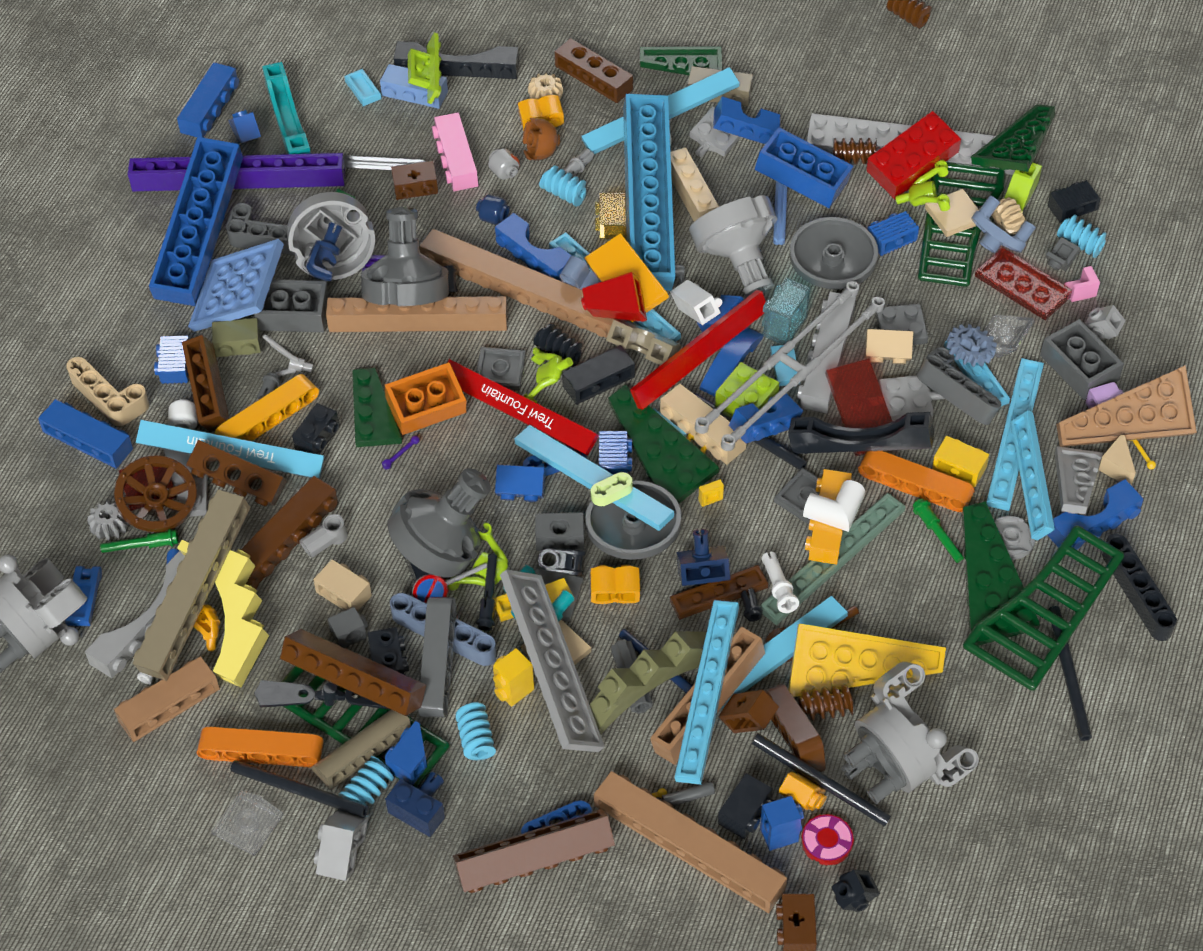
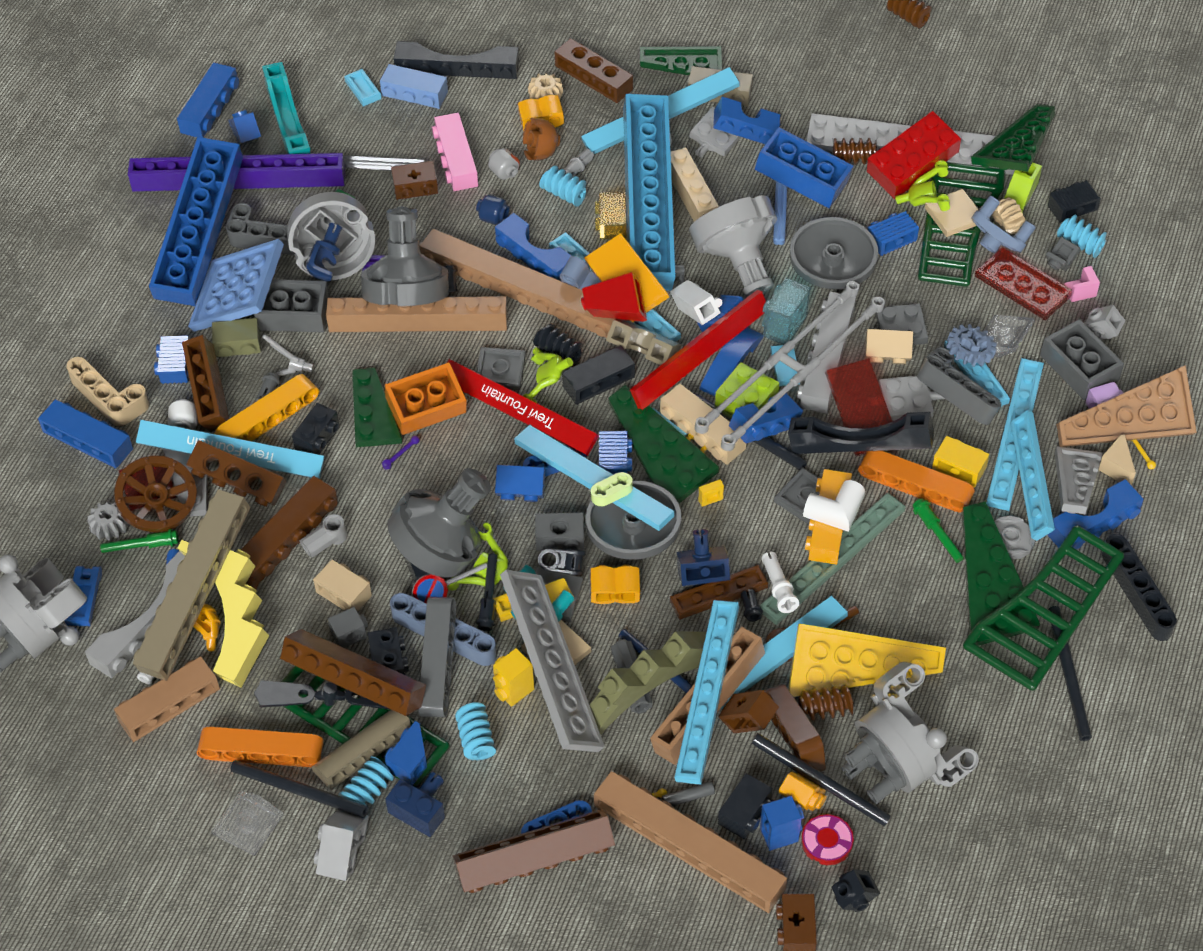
lime bracket [408,32,441,104] -> none

